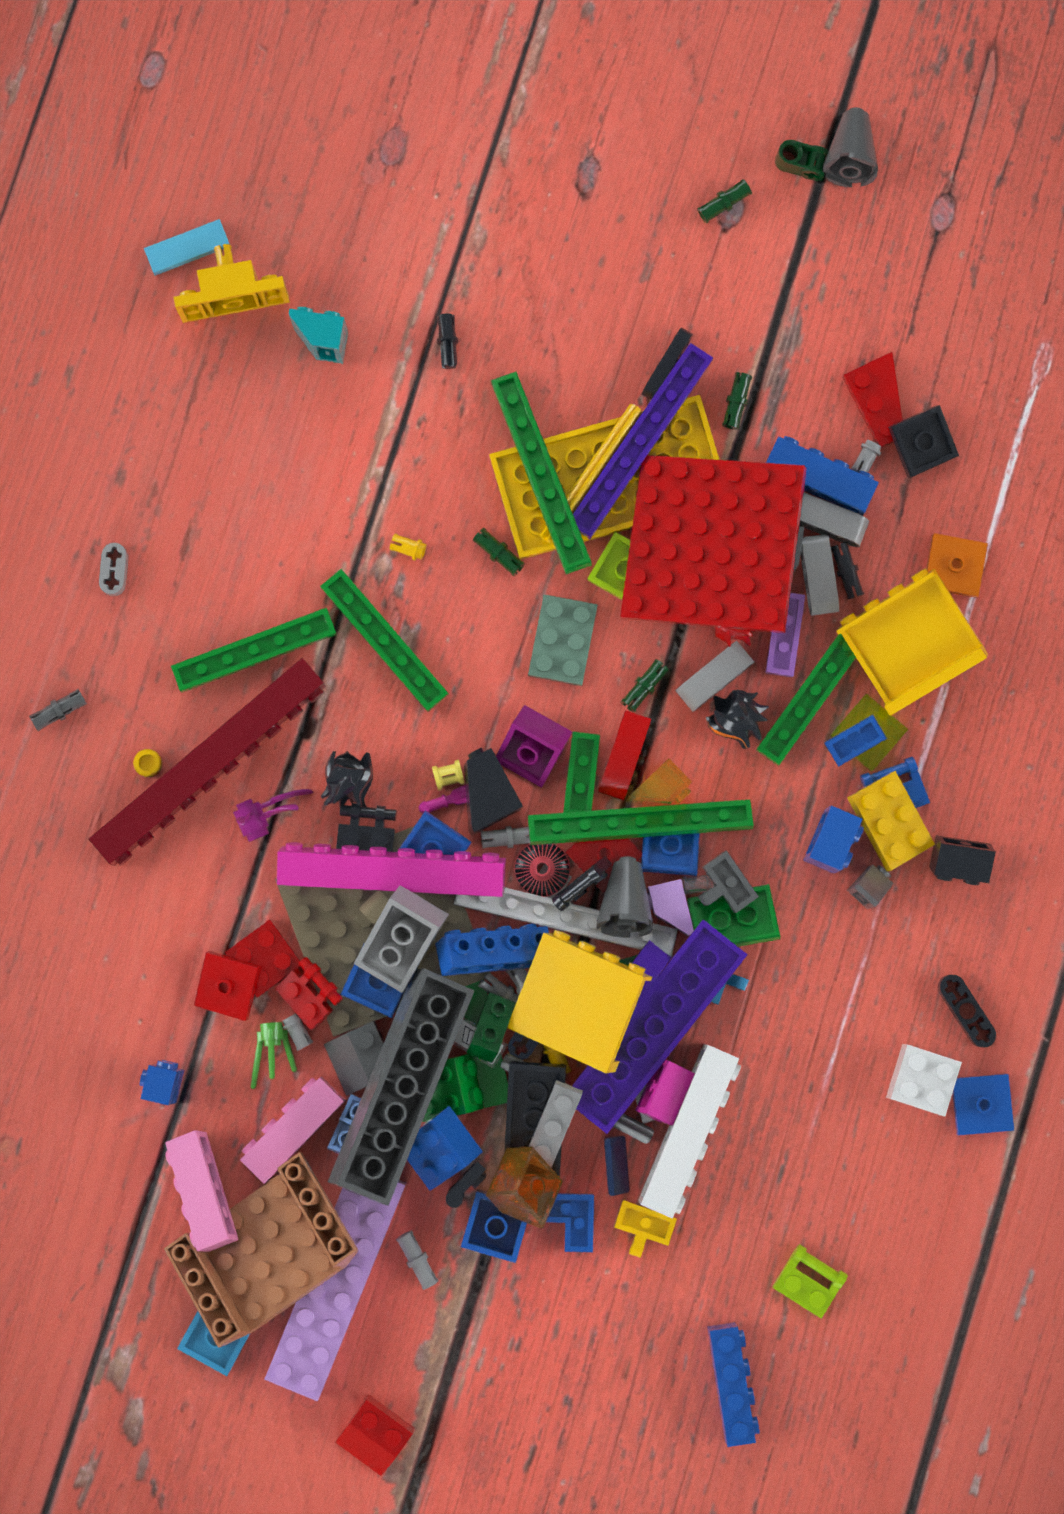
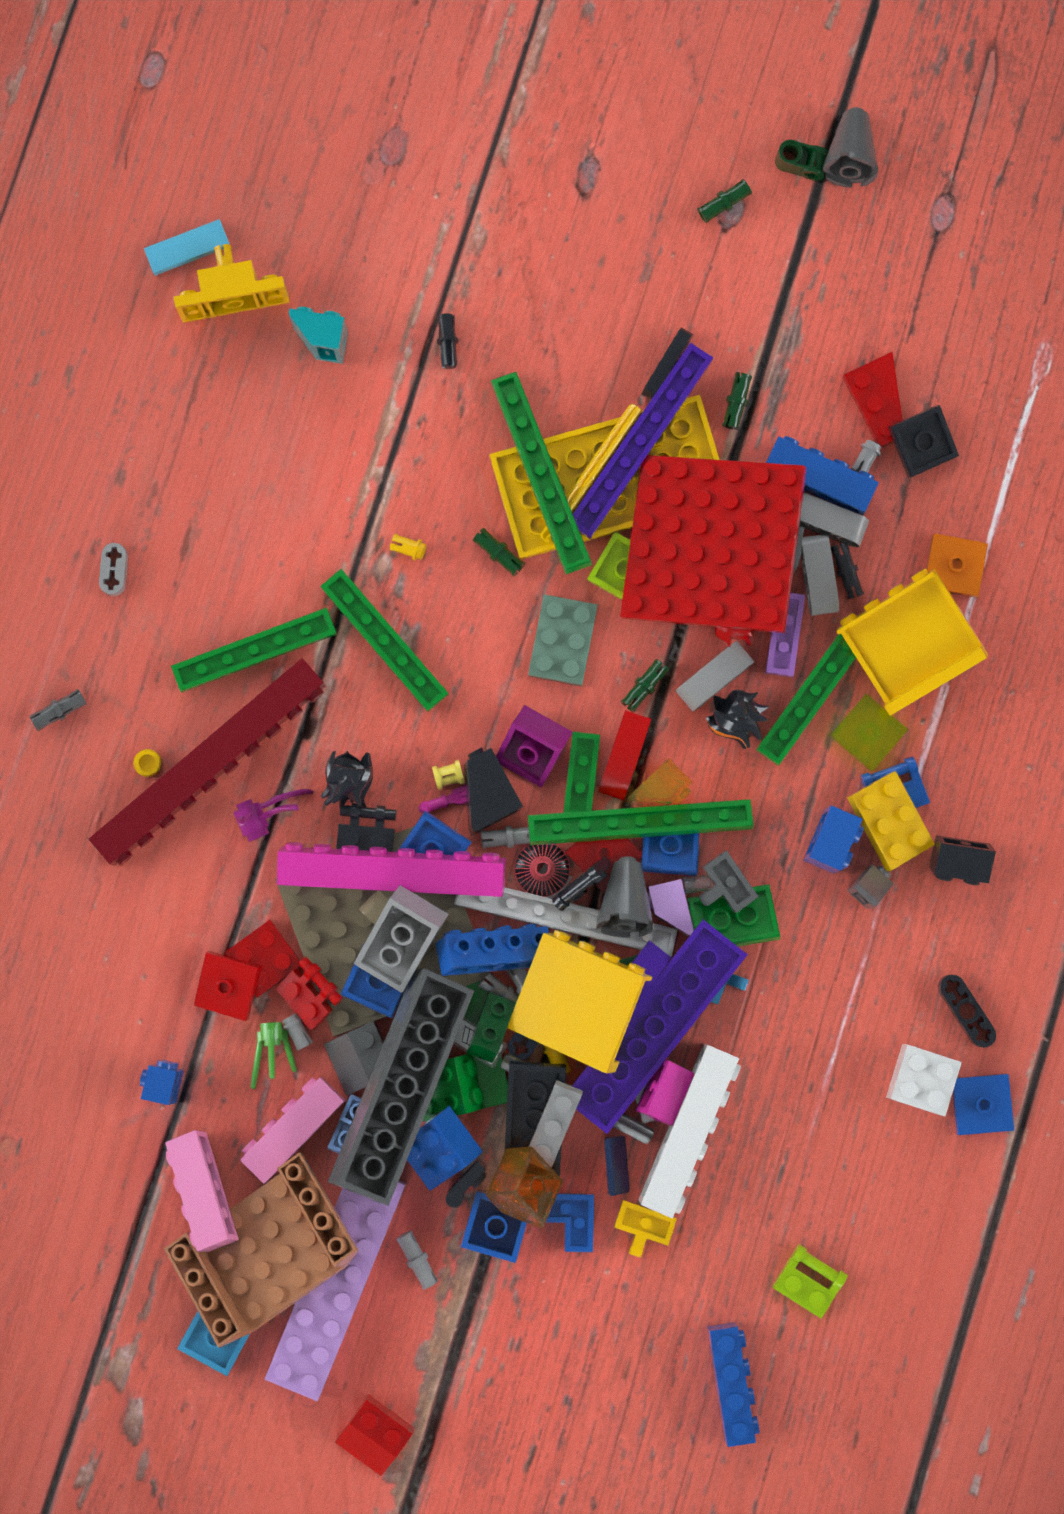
blue plate [824,715,887,767] -> none

